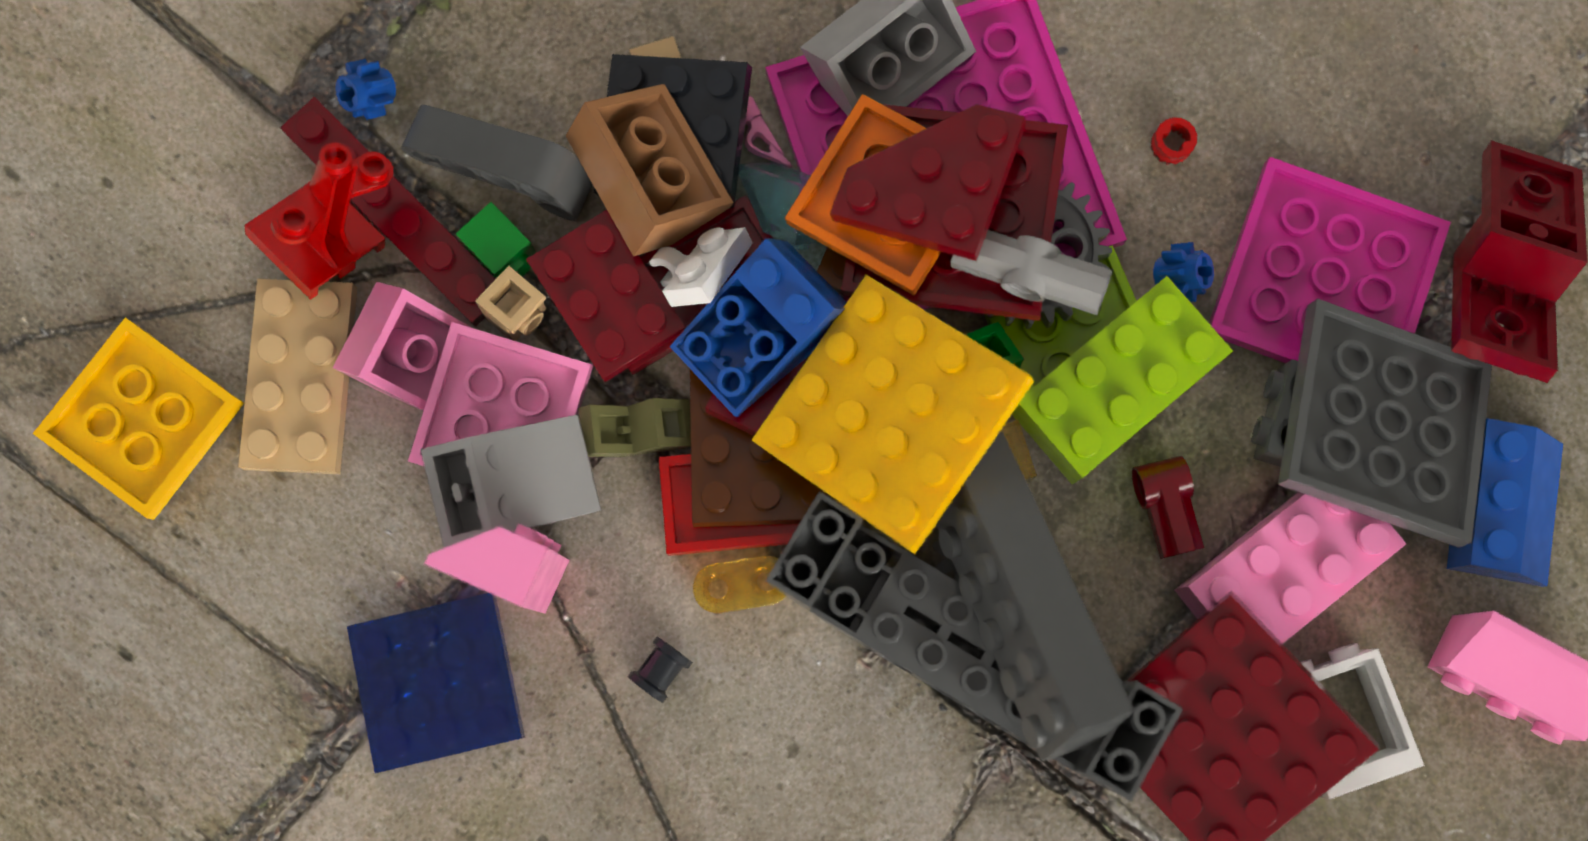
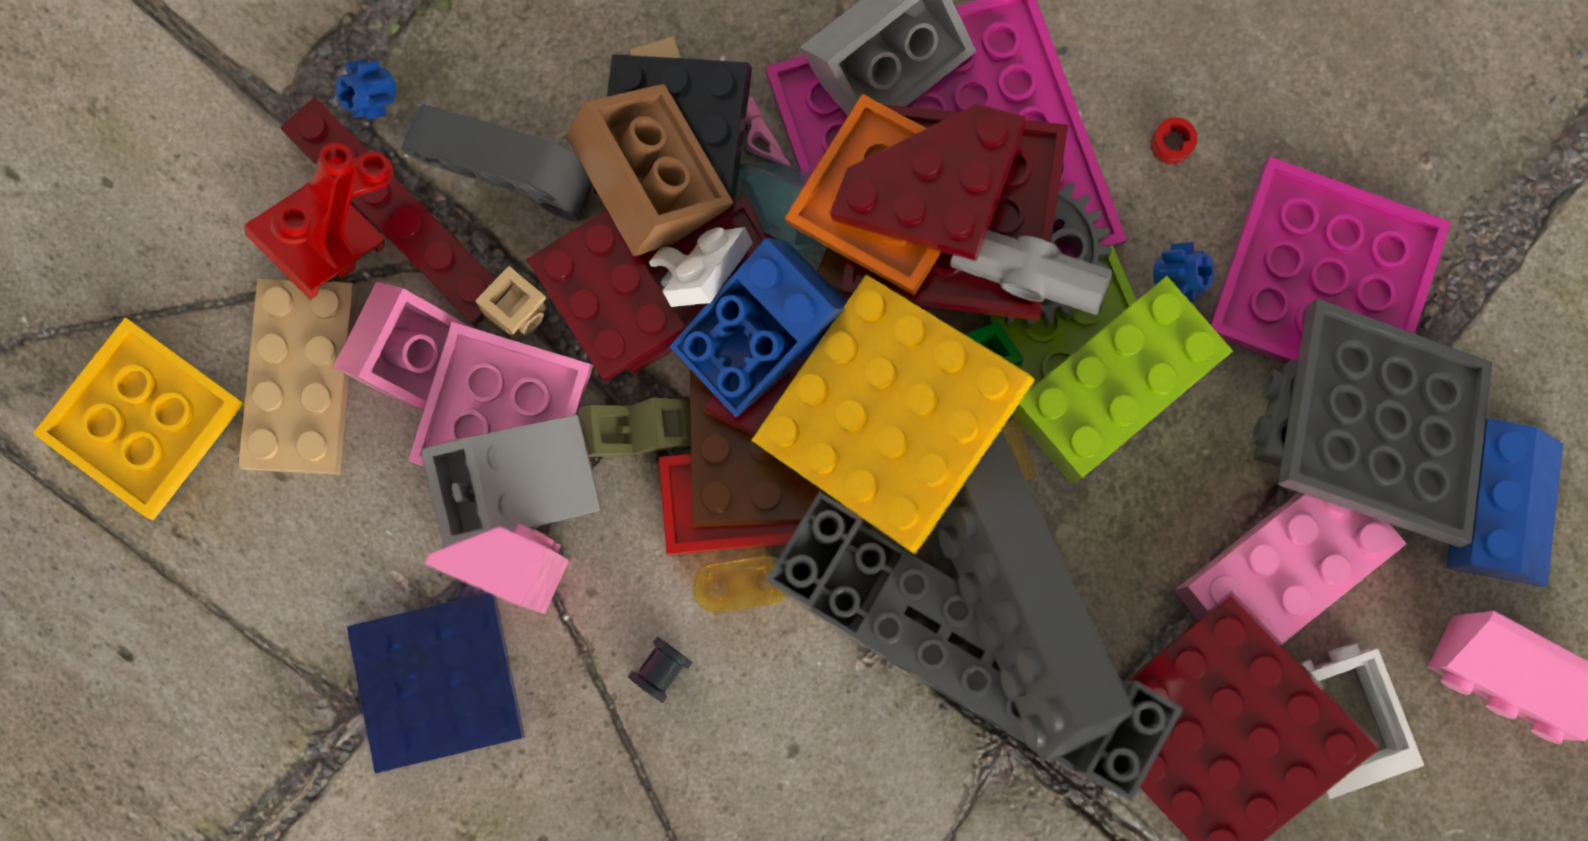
green brick [456,202,537,278] -> none
dark red piece [1132,456,1204,559] -> none
dark red bracket [1451,140,1588,383] -> none

